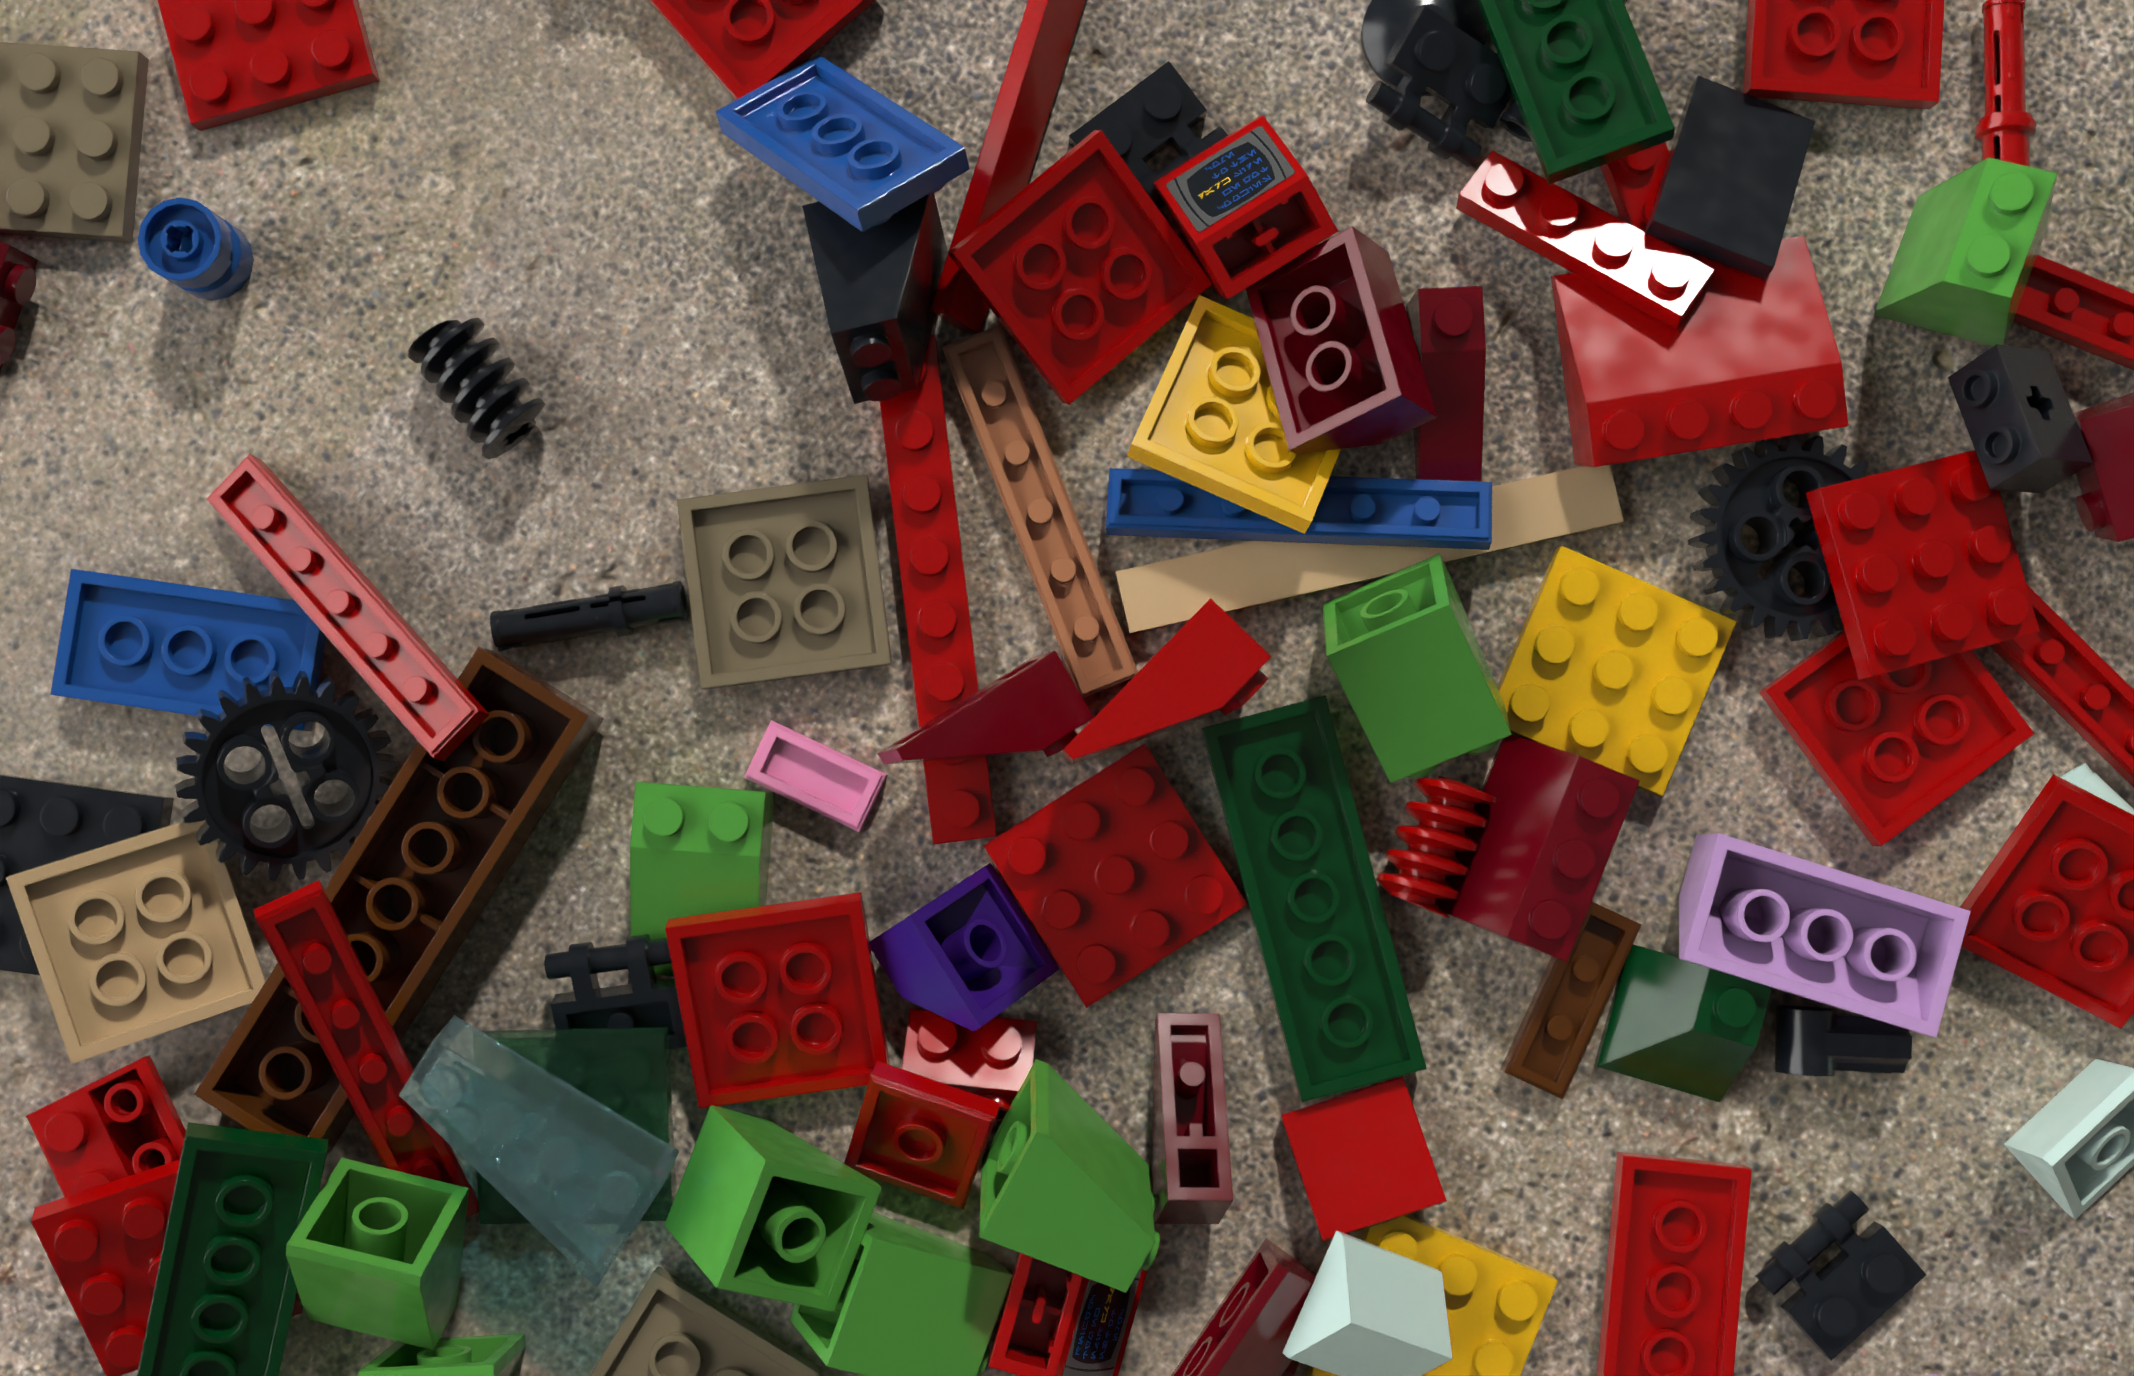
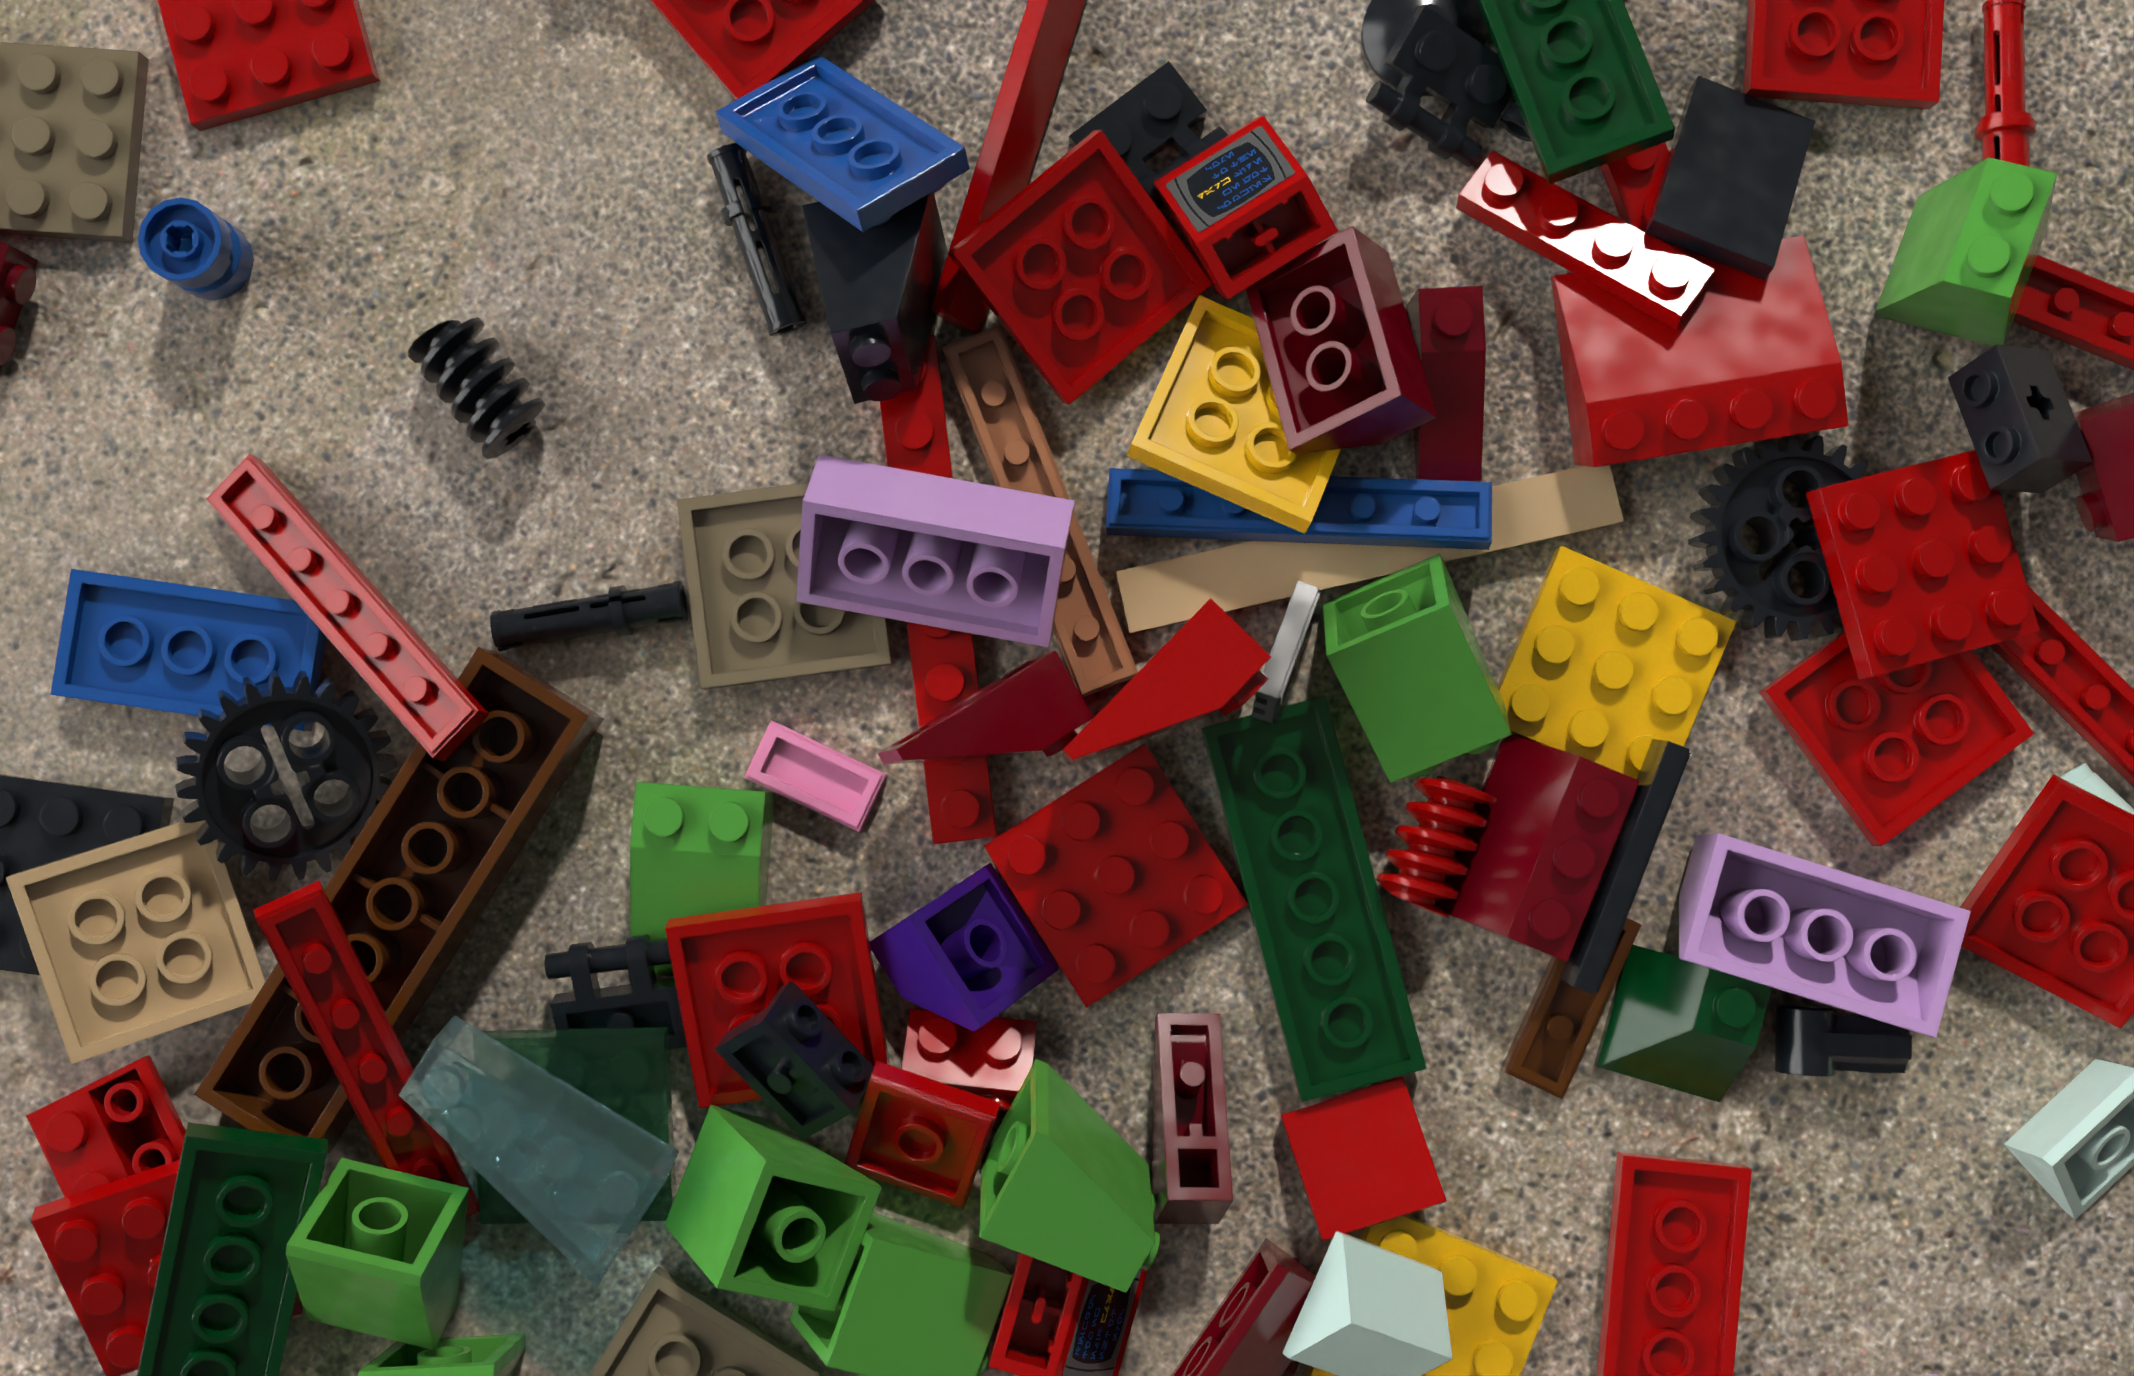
black plate [1755,1190,1927,1361] -> none
none -> black pin [707,143,807,336]
none -> black bracket [715,982,874,1140]
none -> lavender slope [796,454,1075,647]
none -> tile [1251,581,1321,724]
none -> black tile [1560,739,1691,995]

